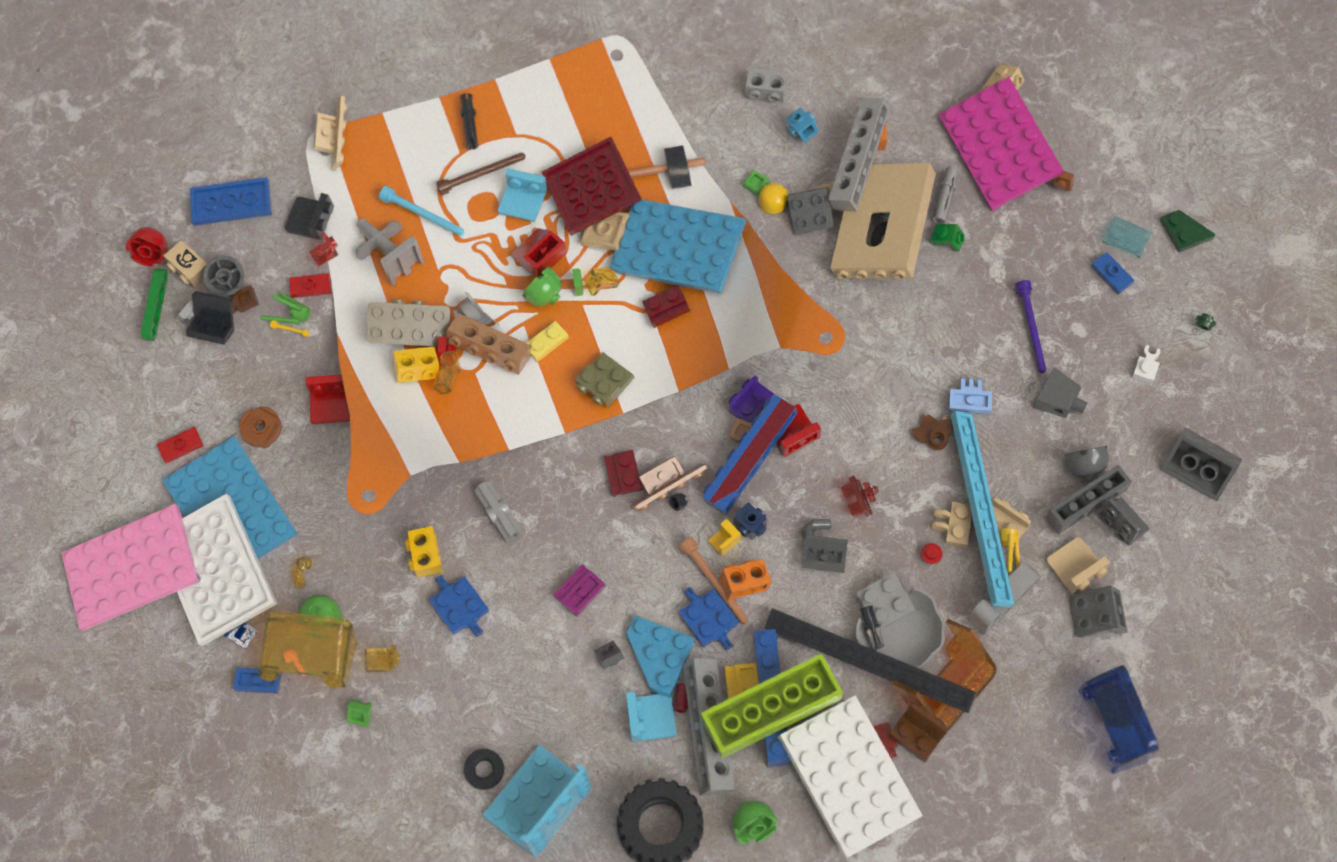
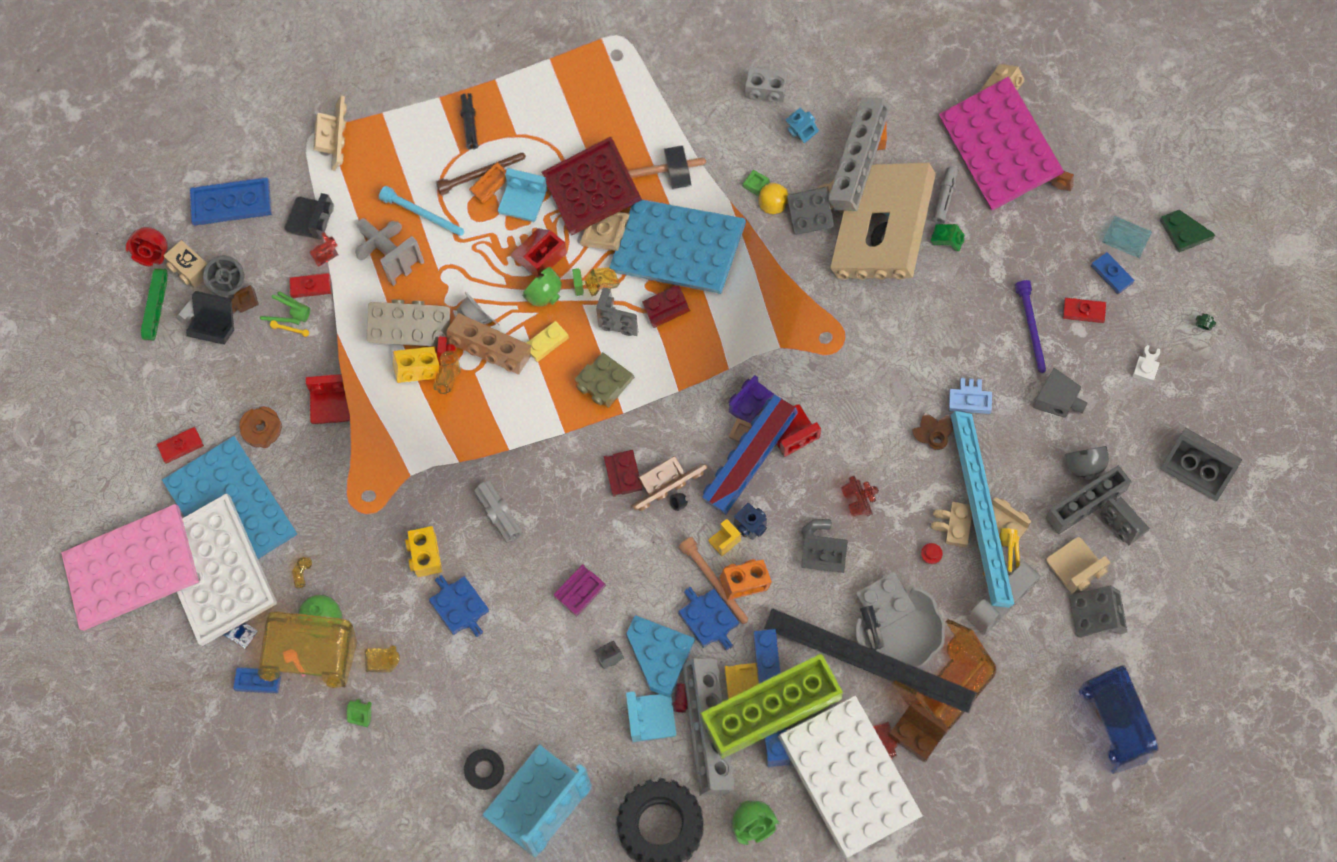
none -> orange plate [469,162,507,204]
none -> dark grey bracket [596,287,639,336]
none -> red plate [1063,297,1106,323]

